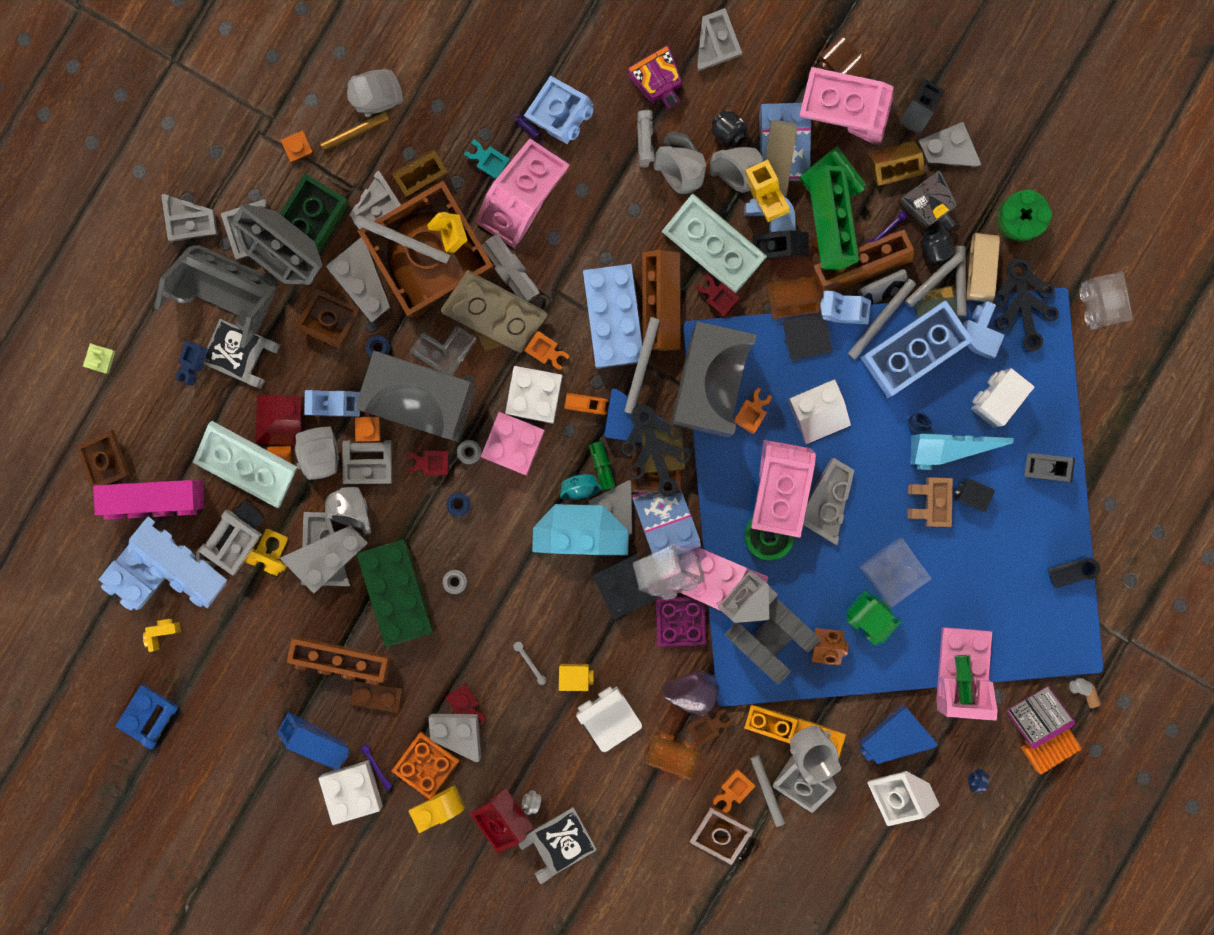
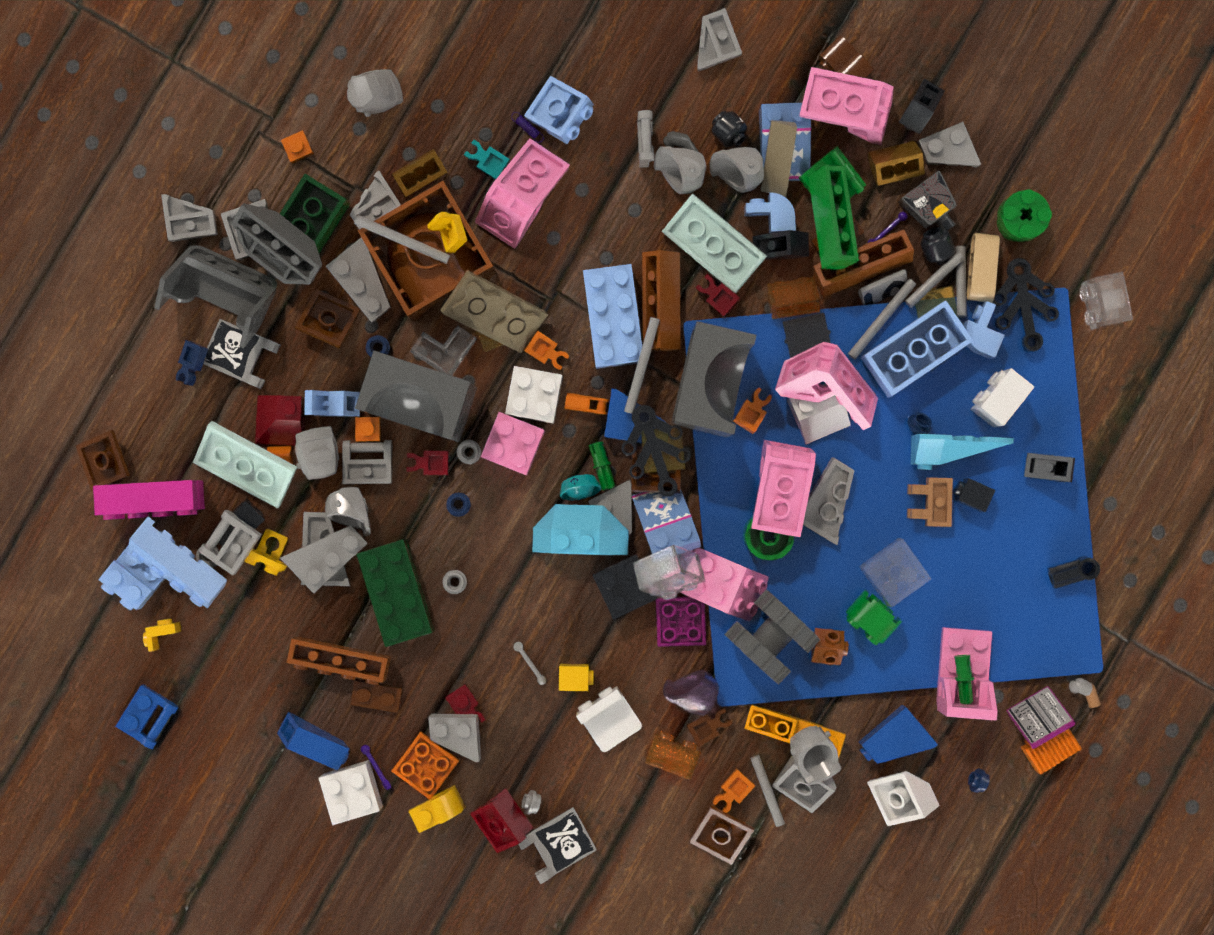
yellowish green tile [83,343,116,374] -> none
pearl gold bar [320,112,389,152] -> none
light grey piece [481,233,540,302] -> none
torso [627,45,682,109] -> none
light grey slope [717,570,778,623] -> none
yellow brick [745,159,790,222] -> none
light blue brick [821,291,871,325] -> none
none -> bright pink bracket [775,342,878,430]

